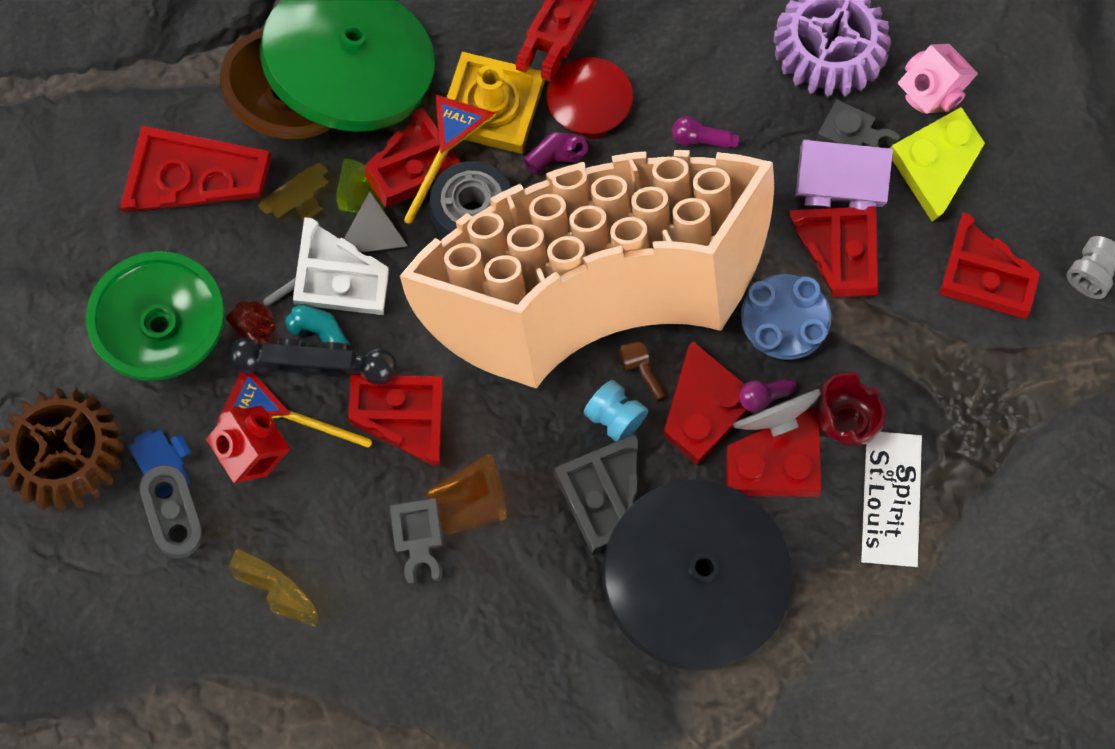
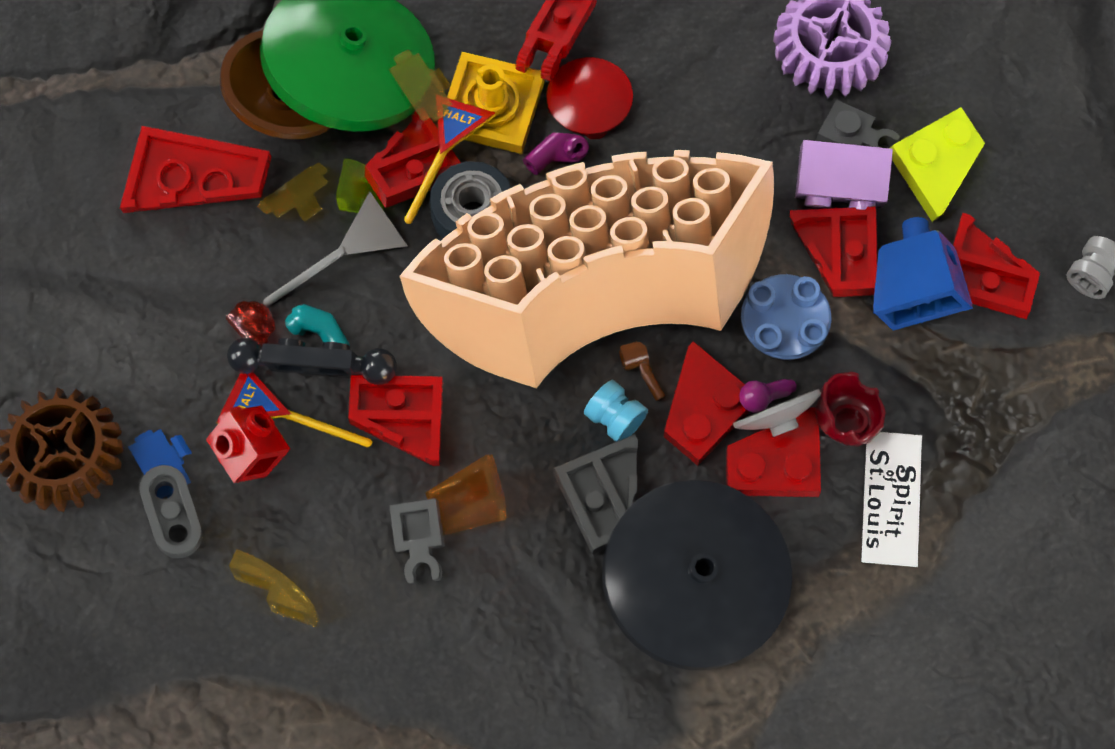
green dish [86,251,224,381] -> none
white wing [293,217,389,315] -> none
magenta piece [672,116,739,149] -> none
bright pink brick [898,44,978,114] -> none
none -> clear yellow piece [389,50,452,121]
none -> blue torso [873,217,973,331]

